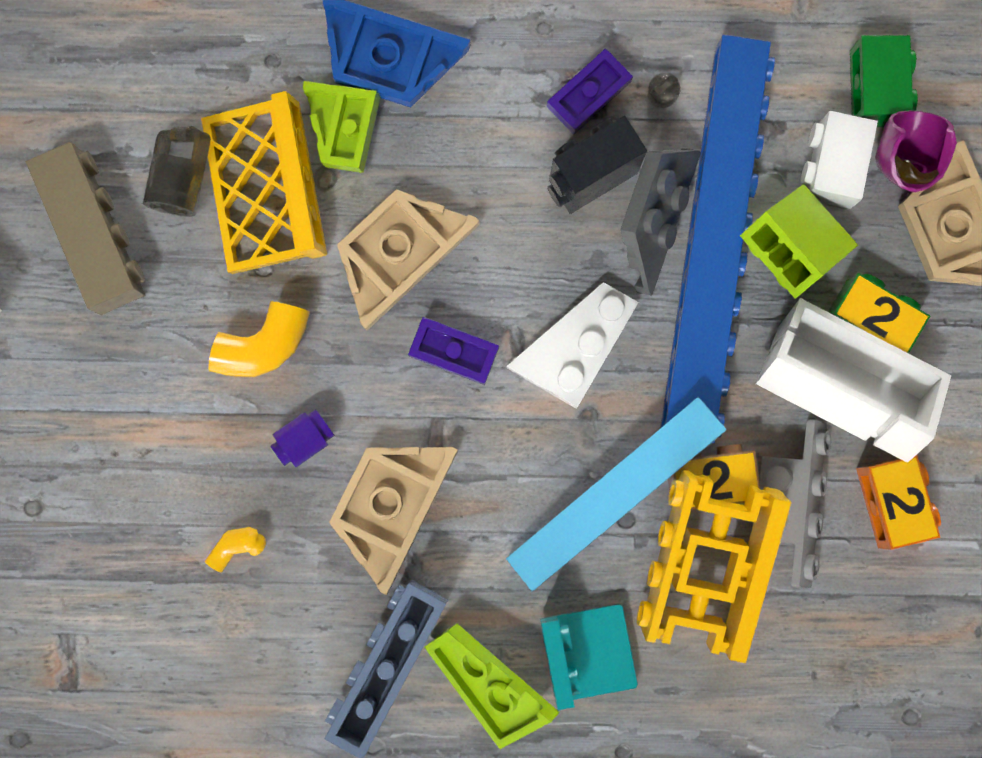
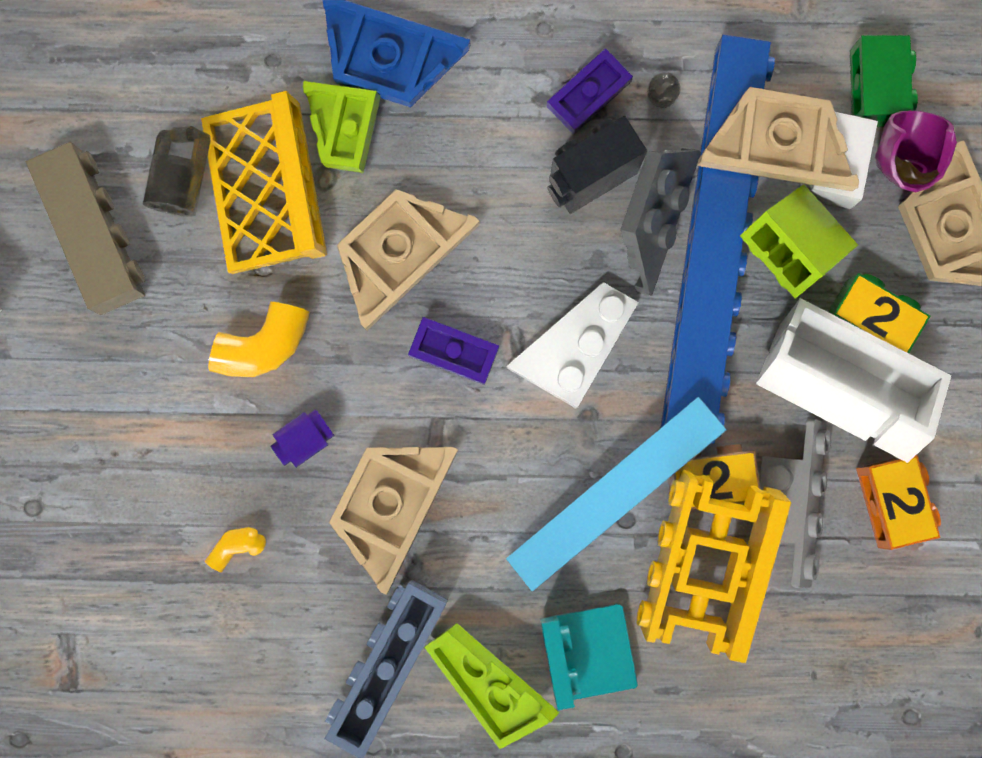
none -> tan wing [697,87,859,191]

